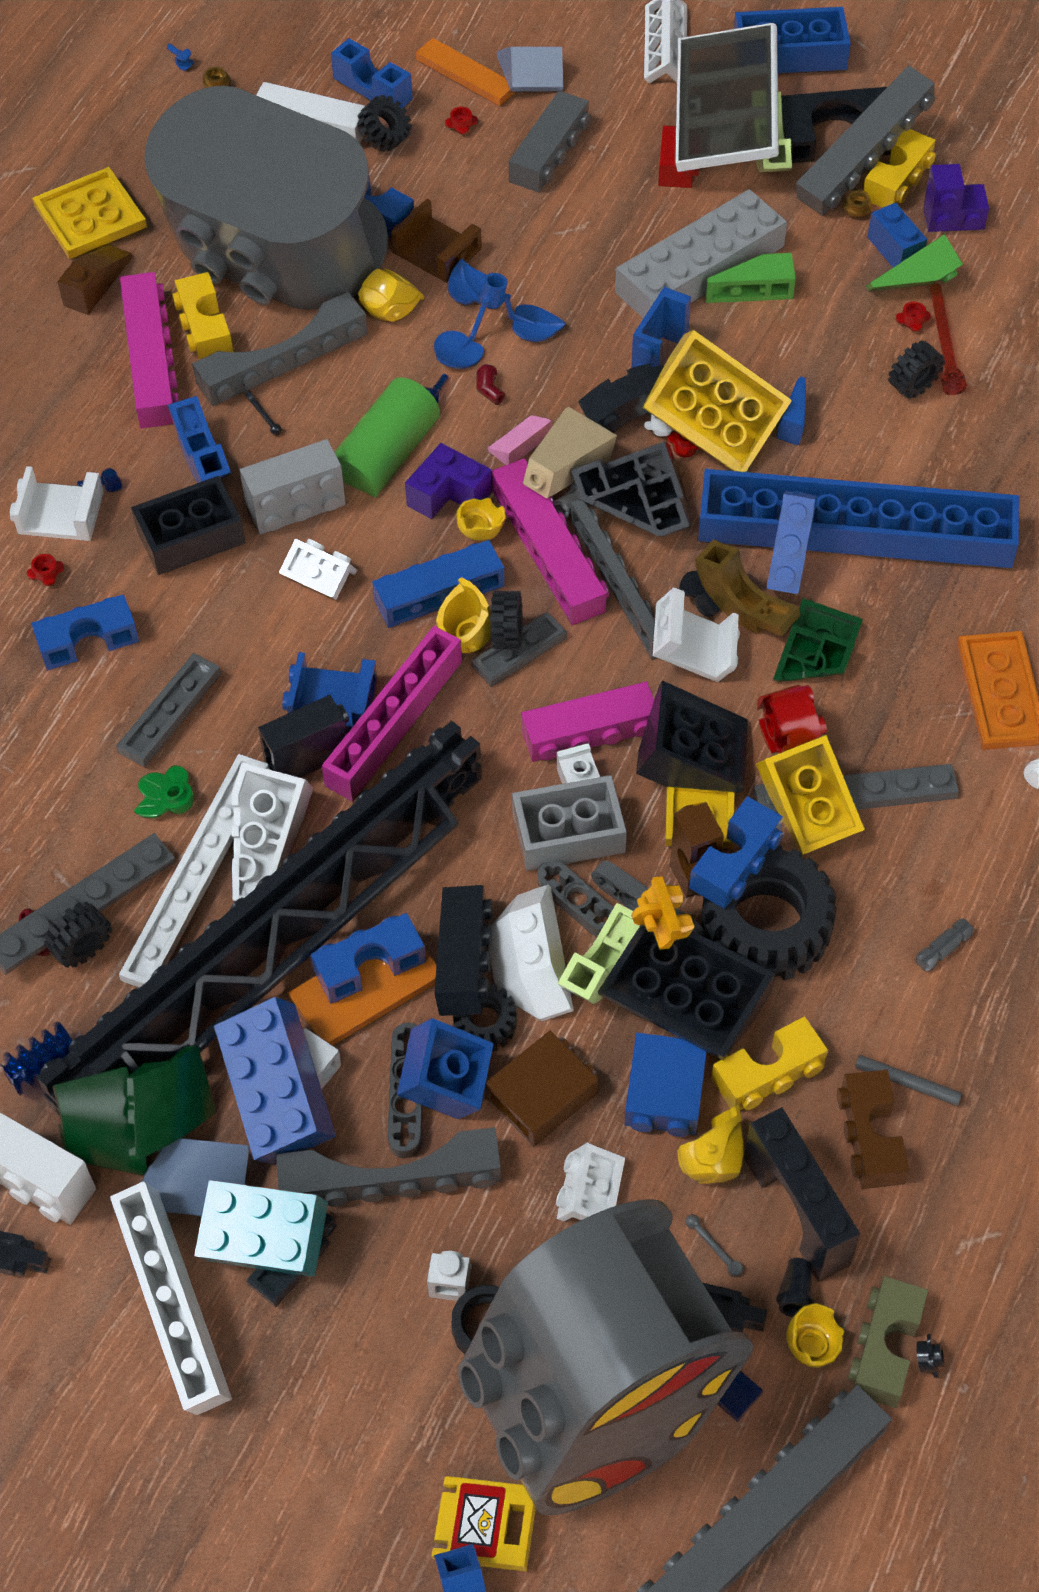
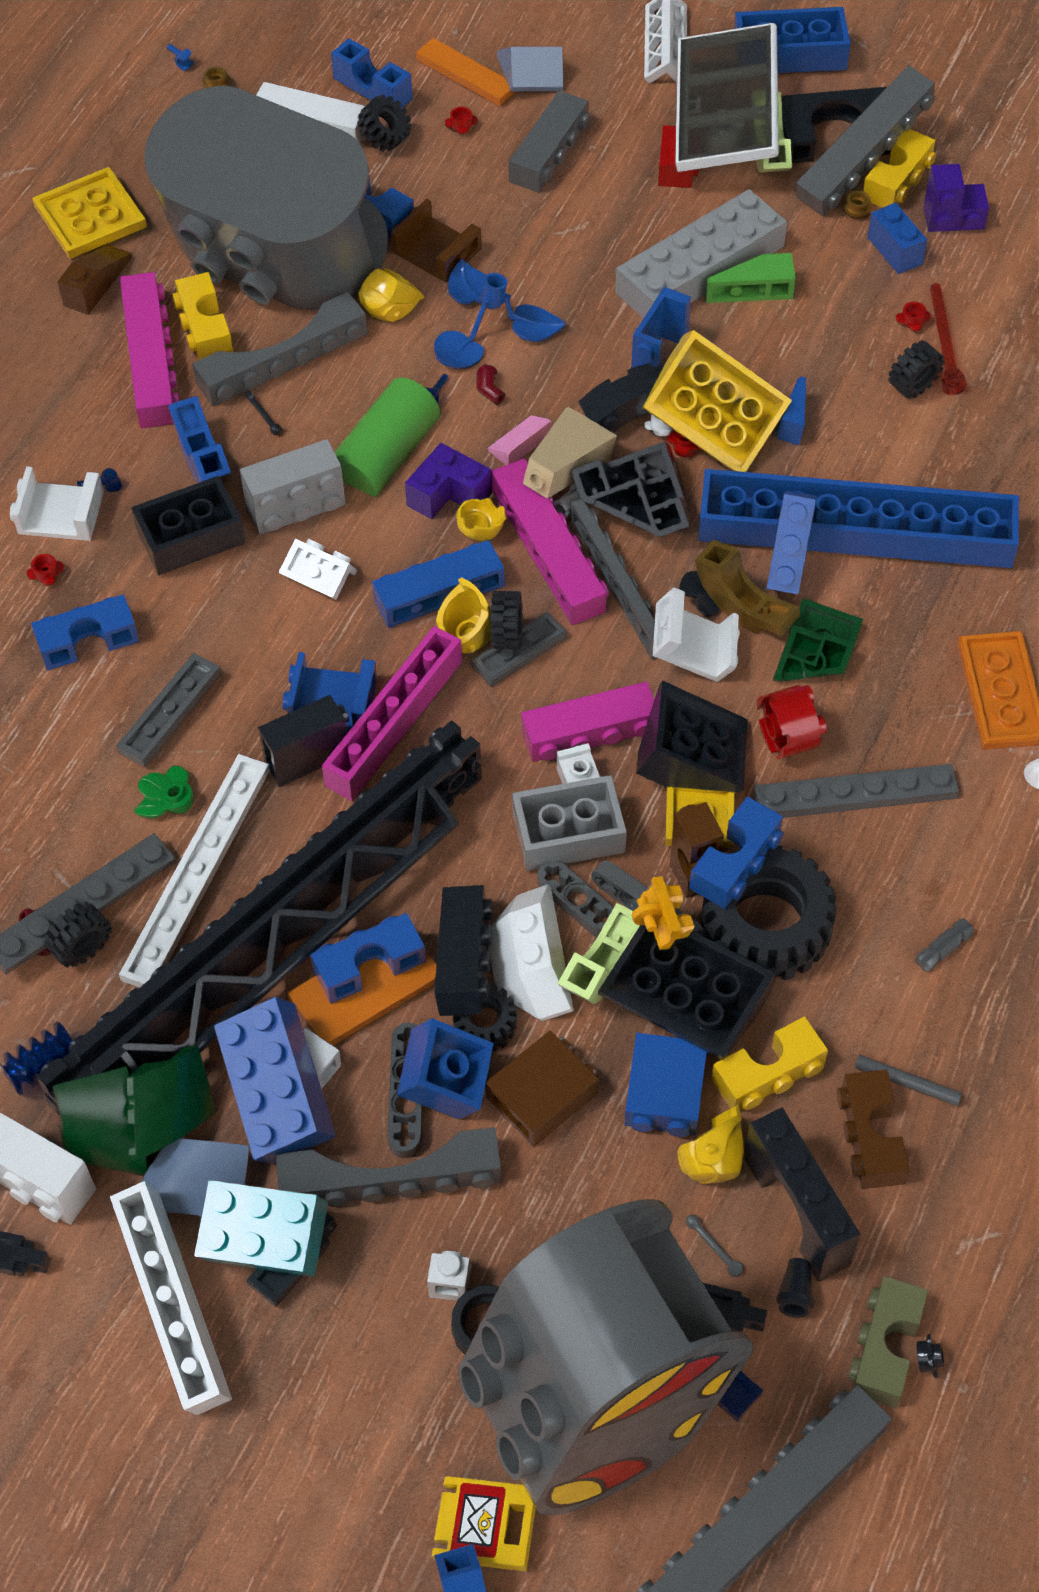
white wedge [232,762,313,901] -> none
white bracket [556,1143,625,1221] -> none
yellow slope [756,735,865,855] -> none
yellow hair [786,1303,844,1368] -> none
bright green slope [866,234,963,291] -> none

